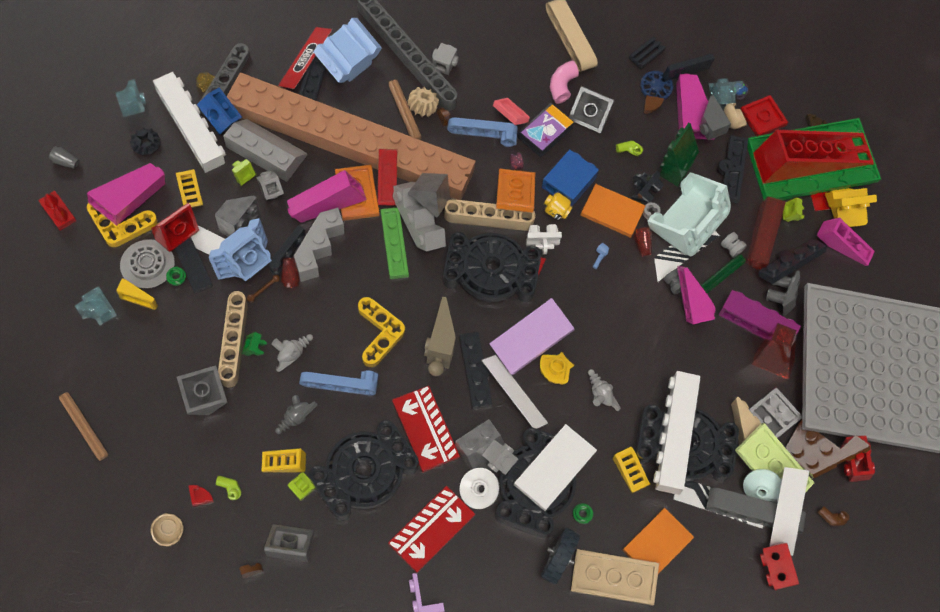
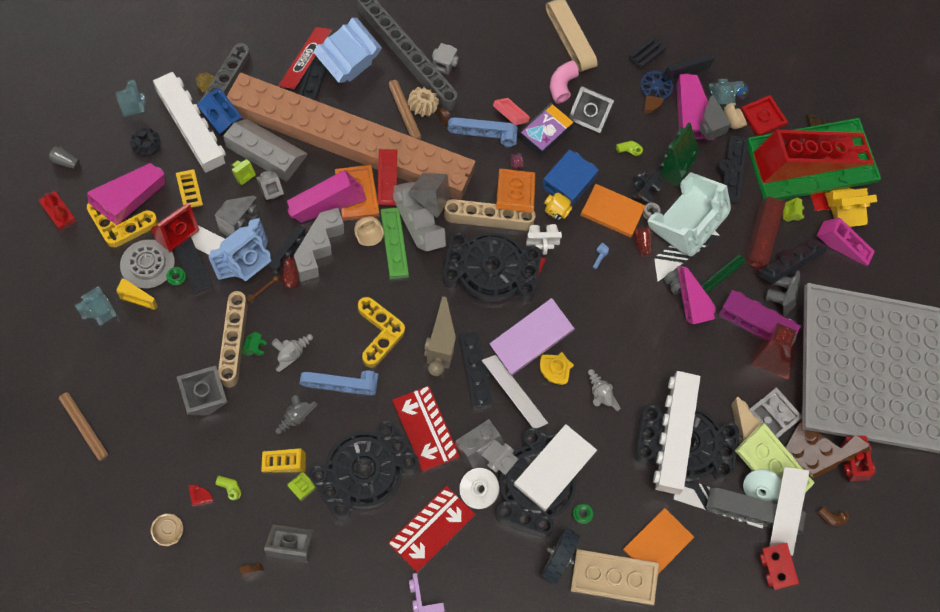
yellow slope [612,447,650,493] -> none
light grey wheel [721,232,747,258] -> none
none -> tan hair [354,216,384,246]

